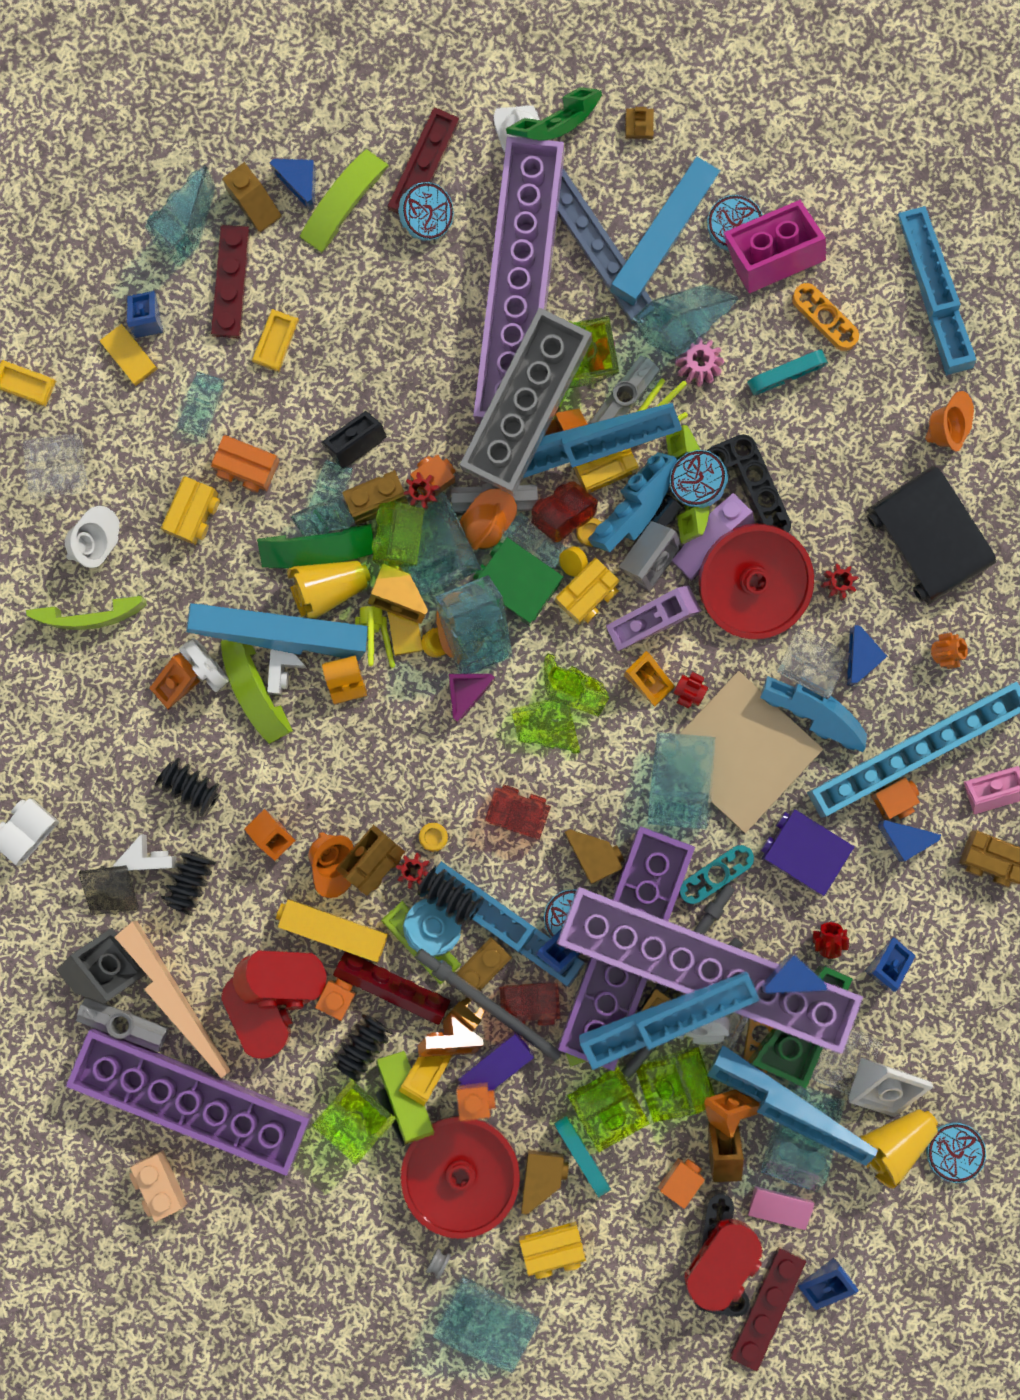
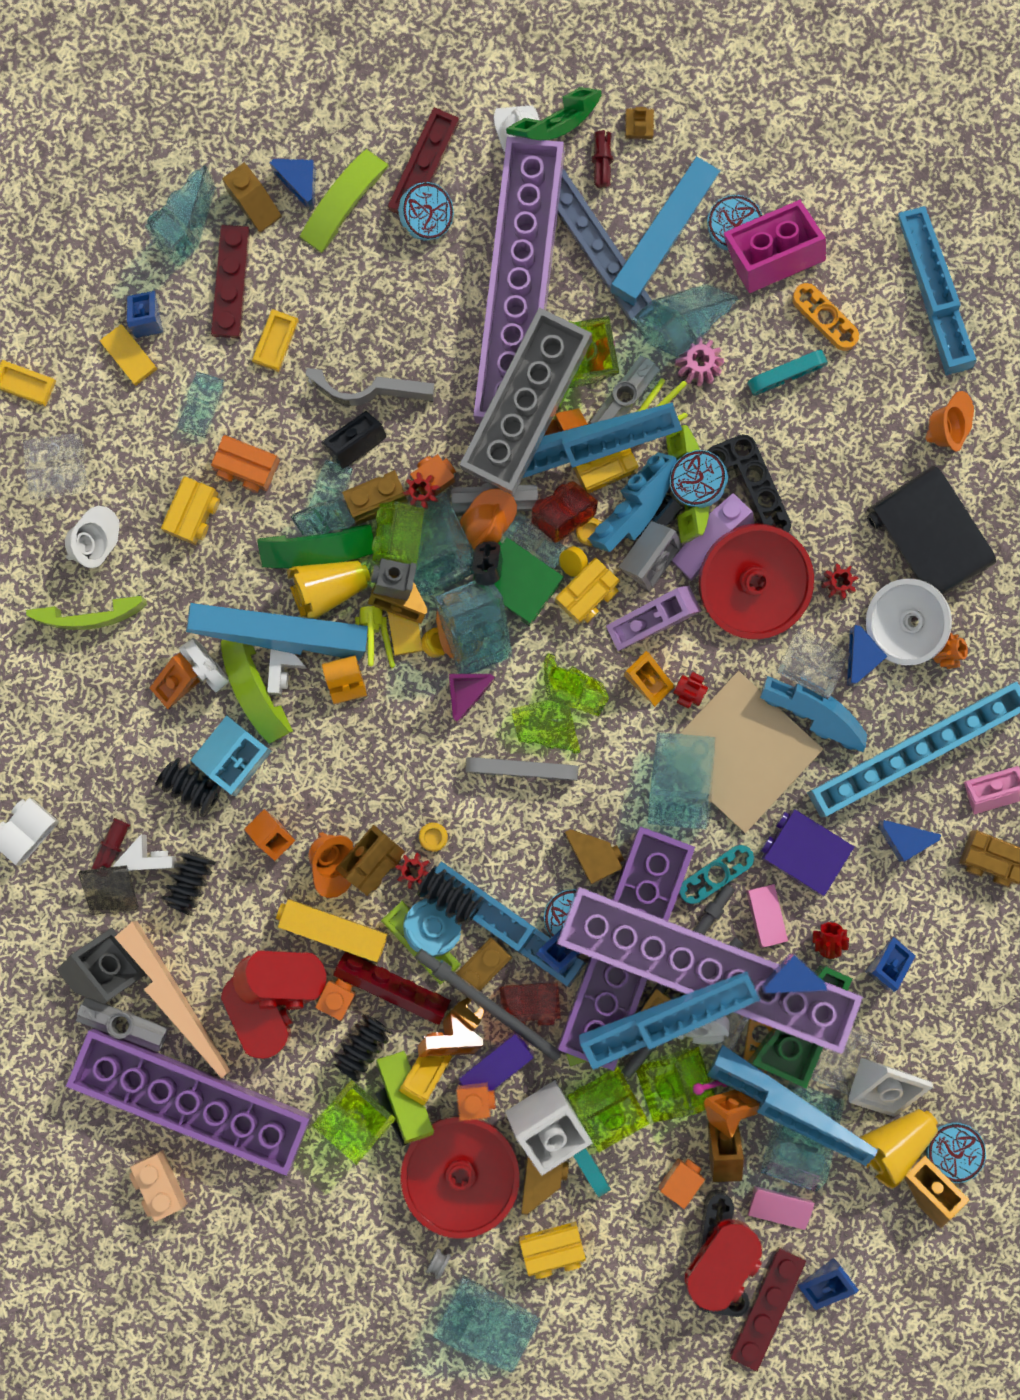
clear red brick [484,784,551,840] -> none
orange brick [871,777,920,820] -> none
none -> dark red axle [91,818,131,876]
none -> medium azure slope [190,715,272,796]
none -> light grey piece [306,368,435,406]
none -> dark grey brick [370,558,417,601]
none -> light grey beam [465,757,579,781]
none -> black beam [472,541,503,586]
none -> white slope [505,1080,592,1176]
none -> dark red axle [591,130,614,189]
none -> dark pink hinge [692,1081,729,1095]
none -> bright pink slope [746,884,788,948]
none -> white dish [866,579,952,665]
none -> pearl gold slope [904,1156,969,1228]

